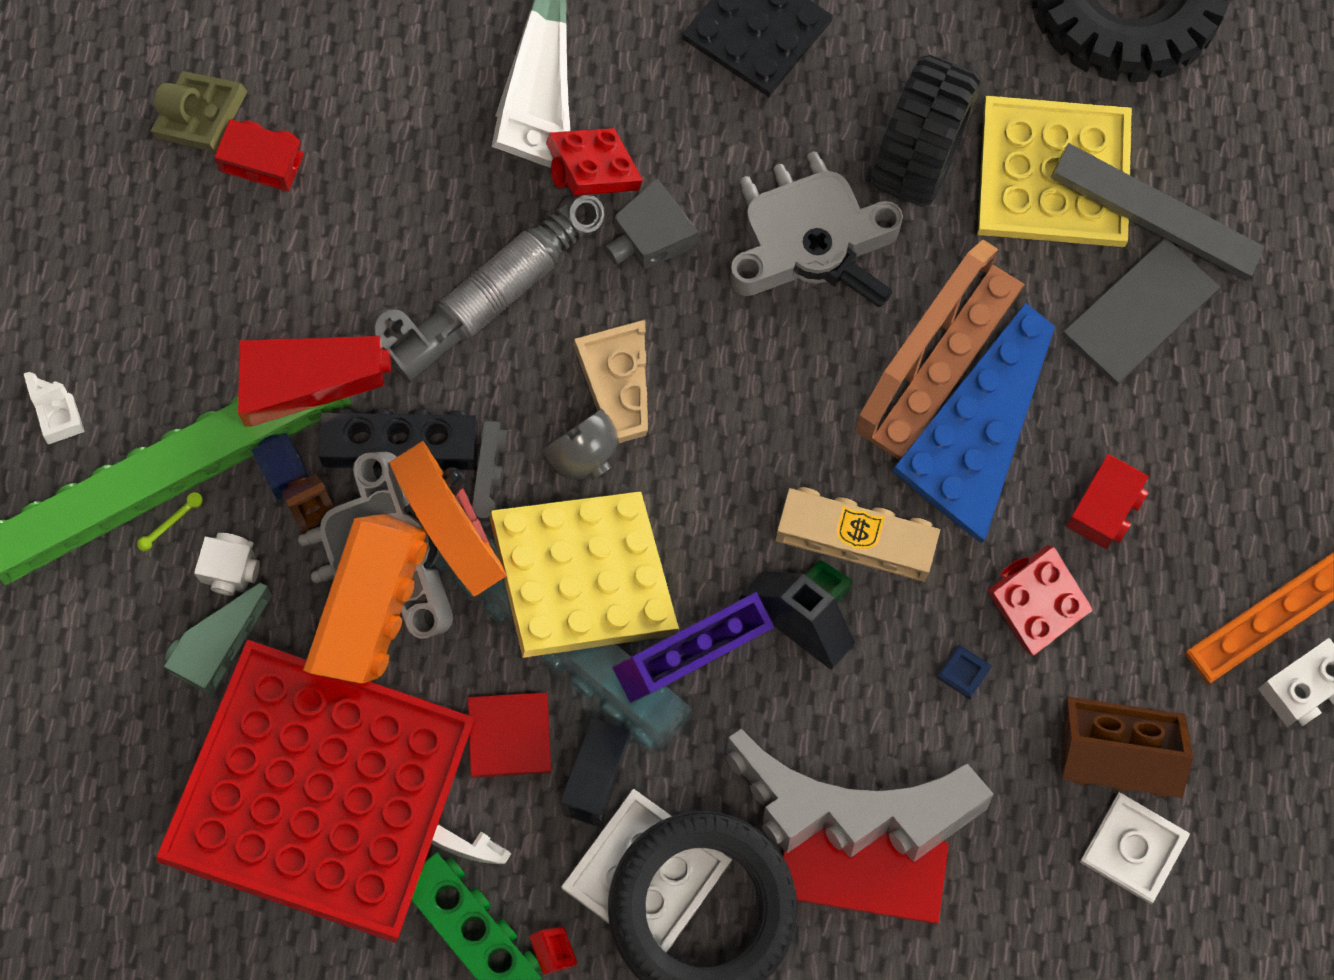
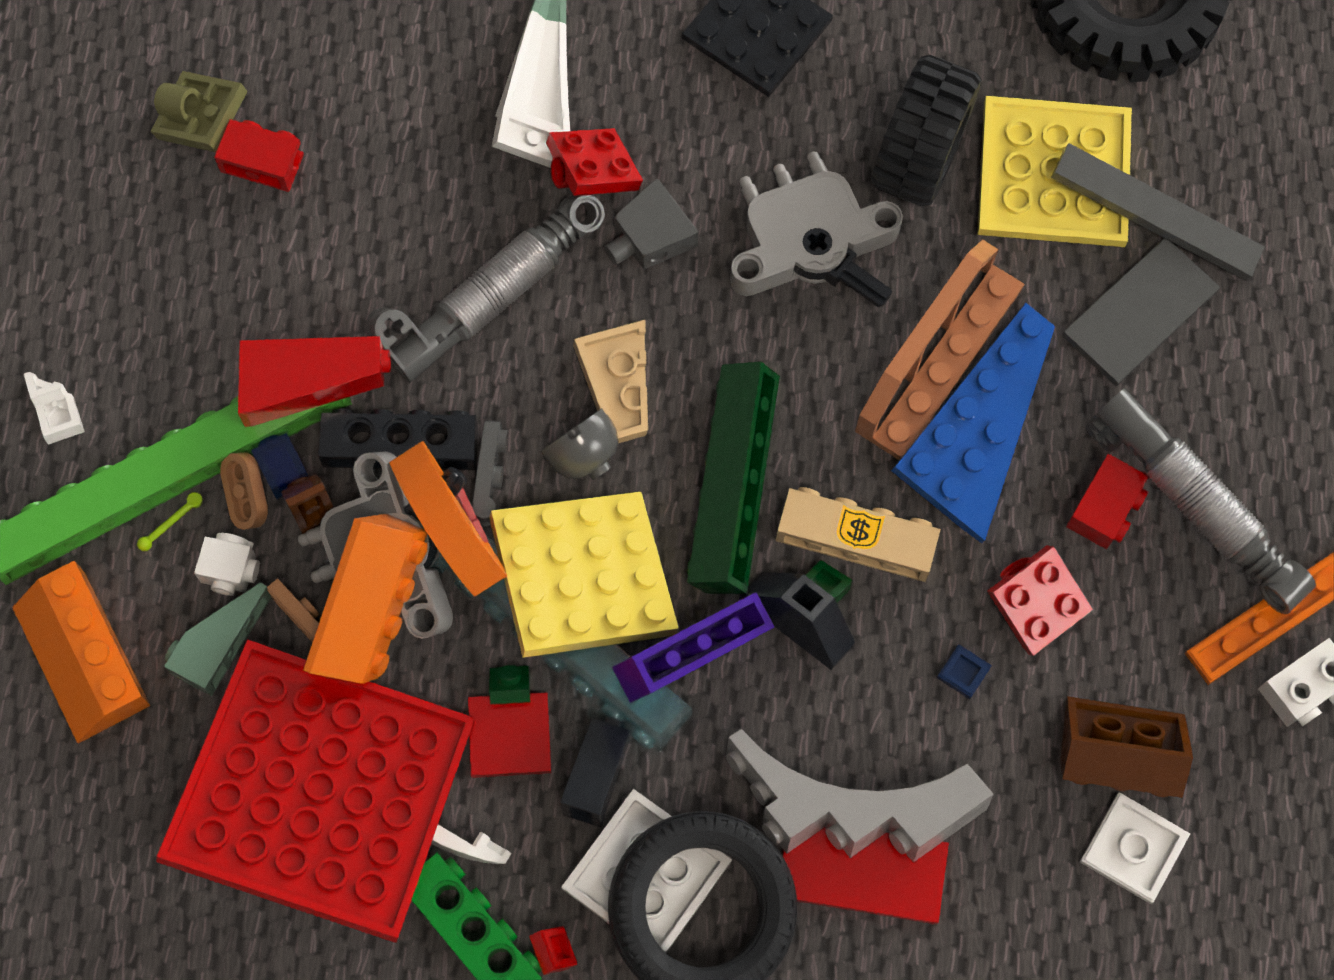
none -> orange slope [12,561,150,743]
none -> medium nougat plate [220,452,268,530]
none -> medium nougat plate [267,578,320,643]
none -> dark green plate [489,665,530,705]
none -> dark green brick [687,361,780,594]
none -> piece [1086,388,1316,614]

